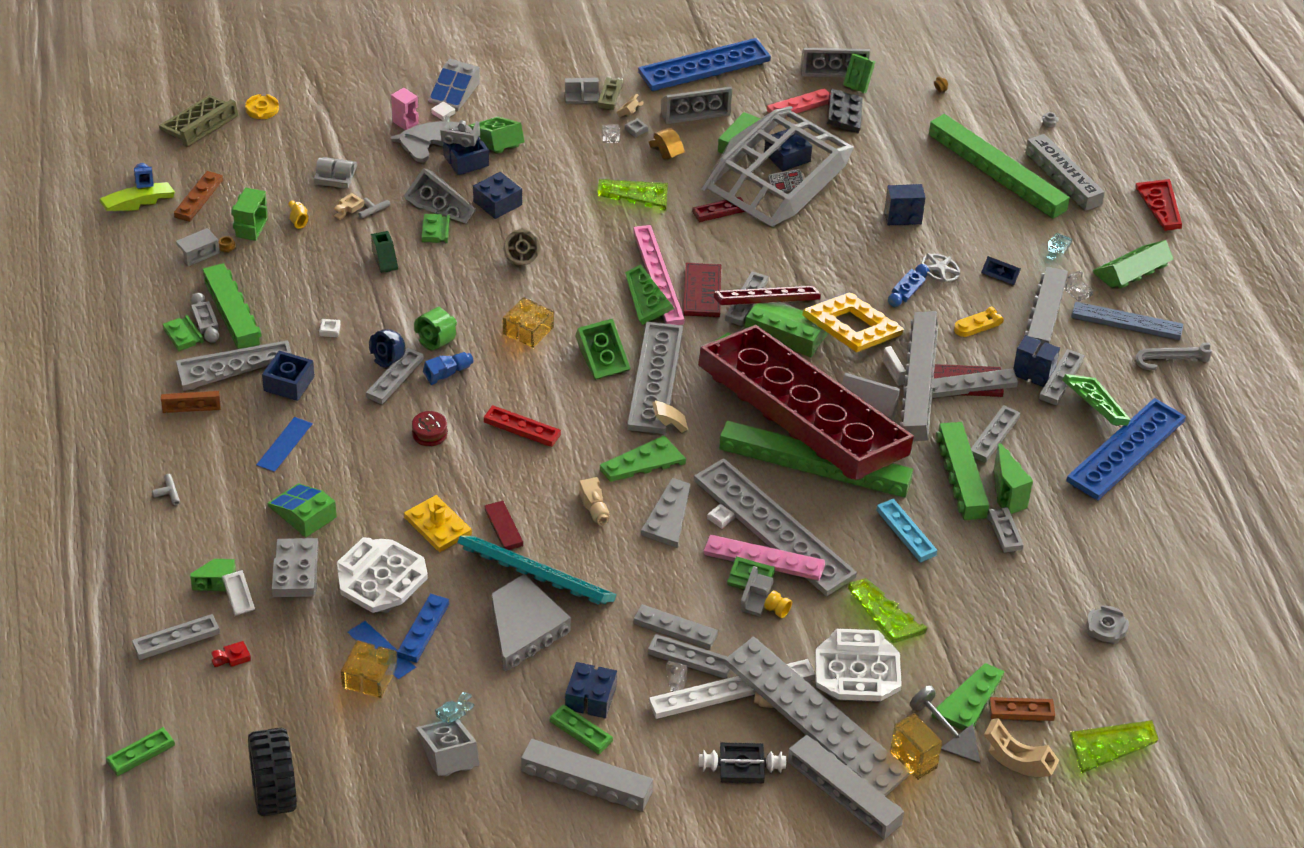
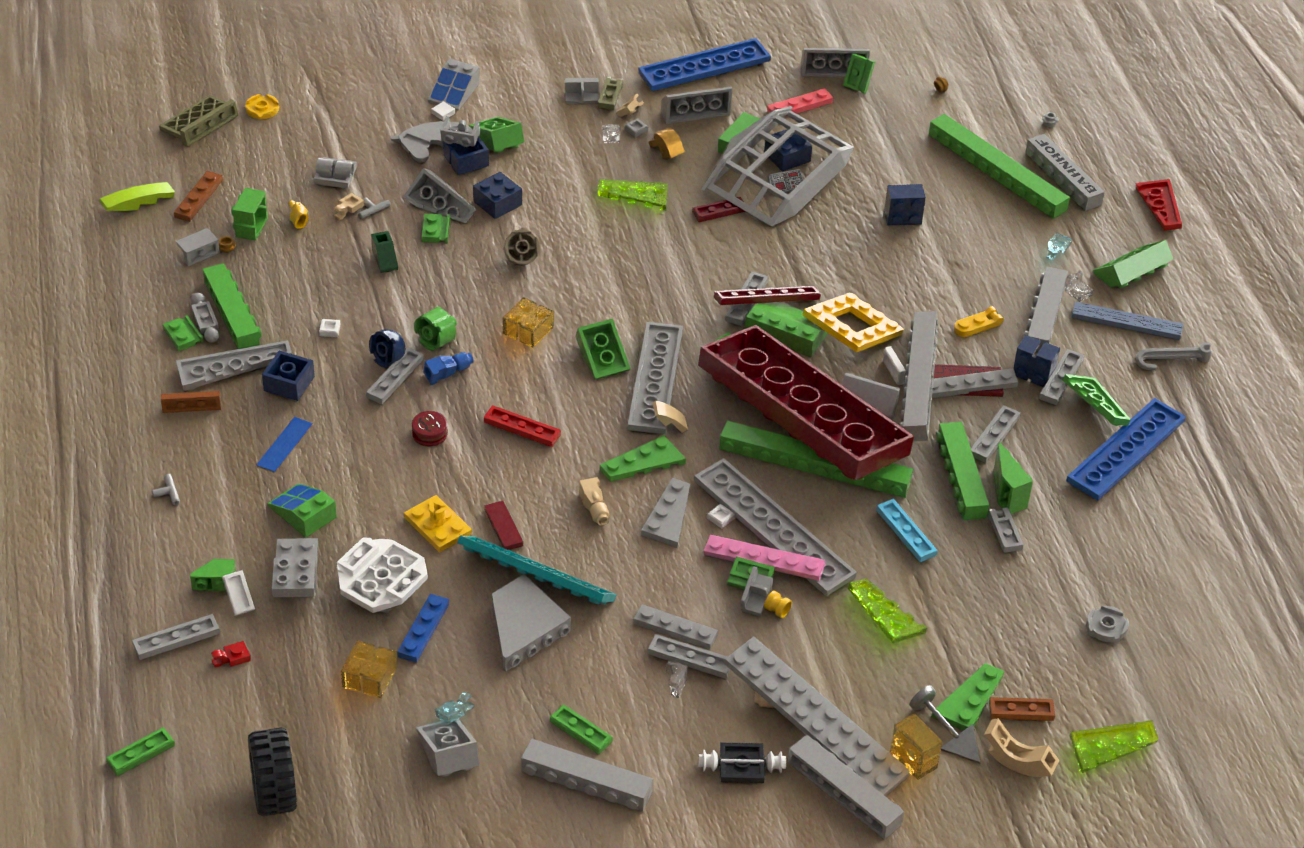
blue piece [134,163,154,188] -> none
blue sticker [347,621,416,679] -> none
bright pink brick [391,88,419,130] -> none
dark blue piece [565,662,617,718] -> none
bright green wing [625,265,675,325] -> none
bright pink plate [633,225,684,325] -> none
white plate [649,659,815,719] -> none
dark red tile [684,263,722,317] -> none
white piece [815,629,901,702] -> none
black plate [827,89,863,133] -> none
blue plate [888,264,929,307] -> none
light grey wheel [921,253,960,282] -> none
dark blue slope [981,256,1021,285] -> none

